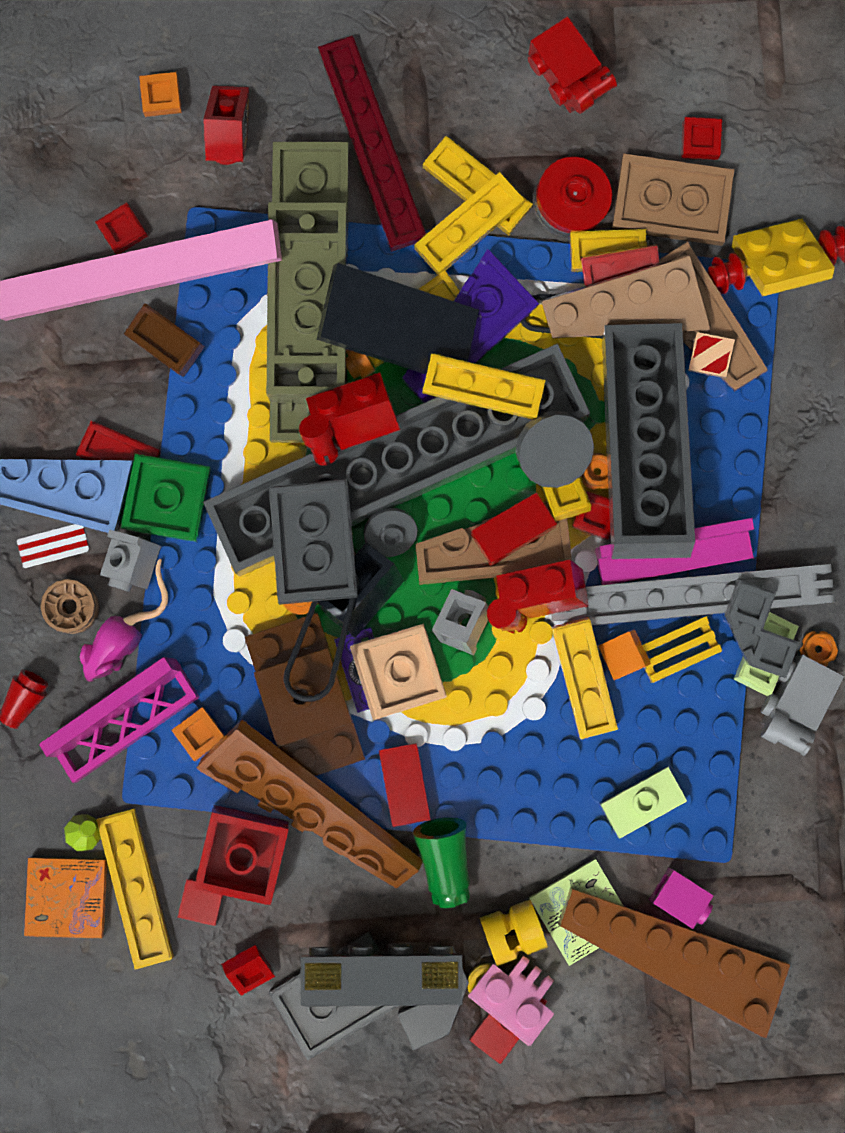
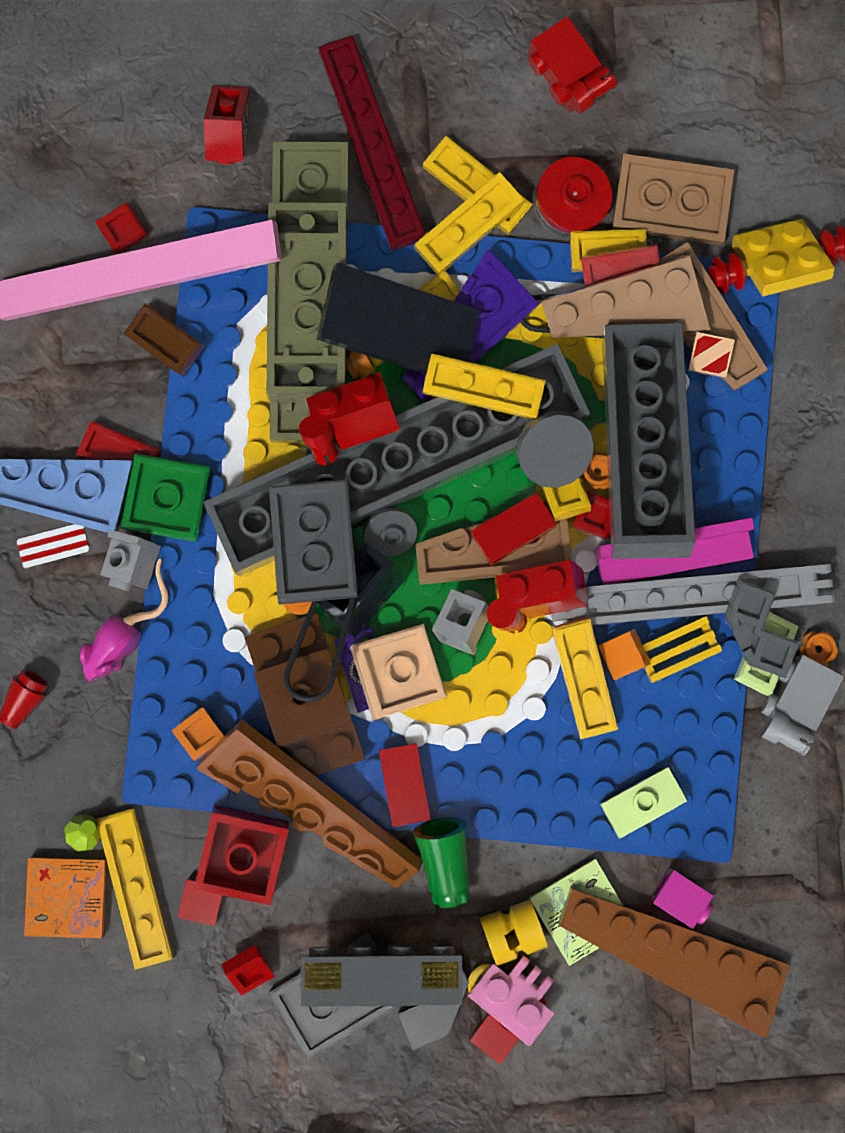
dark pink fence [39,657,200,783] -> none
medium nougat wheel [41,579,100,634] -> none
orange plate [139,72,182,117] -> none
red plate [681,117,722,160] -> none

